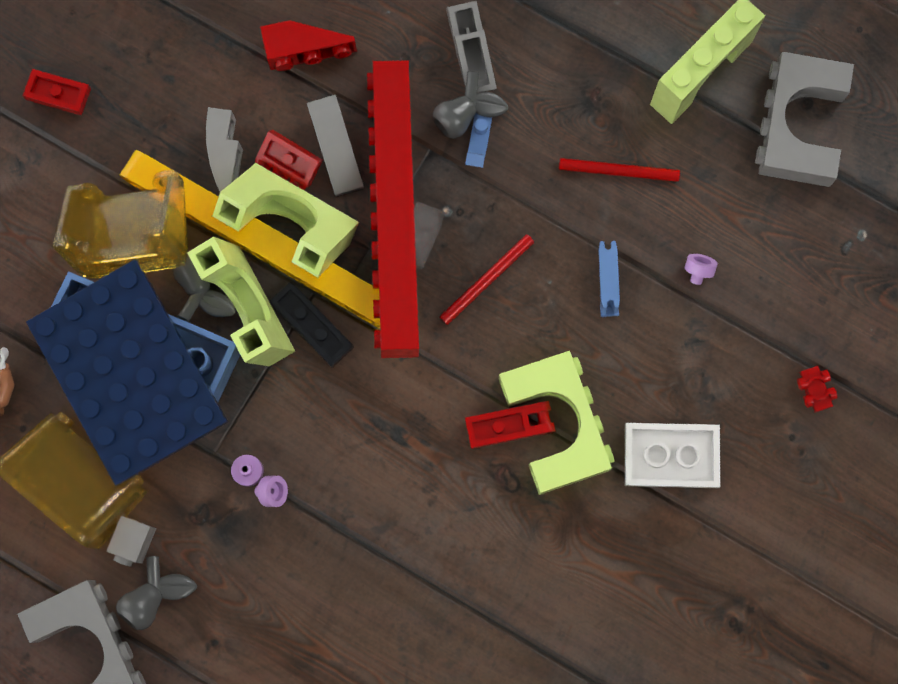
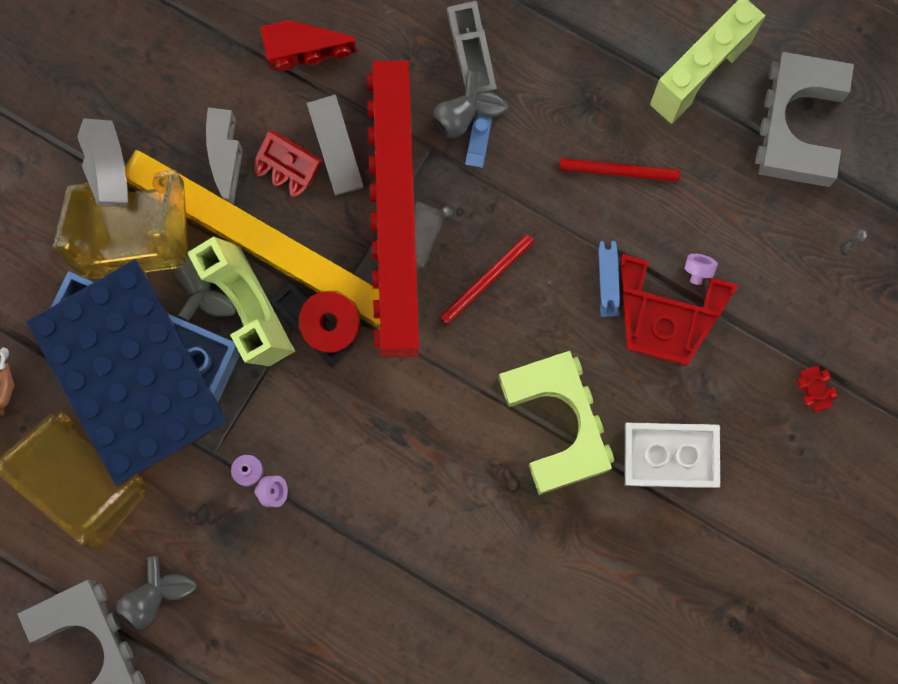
red plate [23,69,91,116] -> none
light grey brick [106,516,157,567] -> none
yellowish green arch [212,163,359,277] -> none
red plate [465,401,556,449] -> none
none -> light grey slope [77,118,128,207]
none -> red tile [299,291,361,352]
none -> red wing [620,254,738,366]

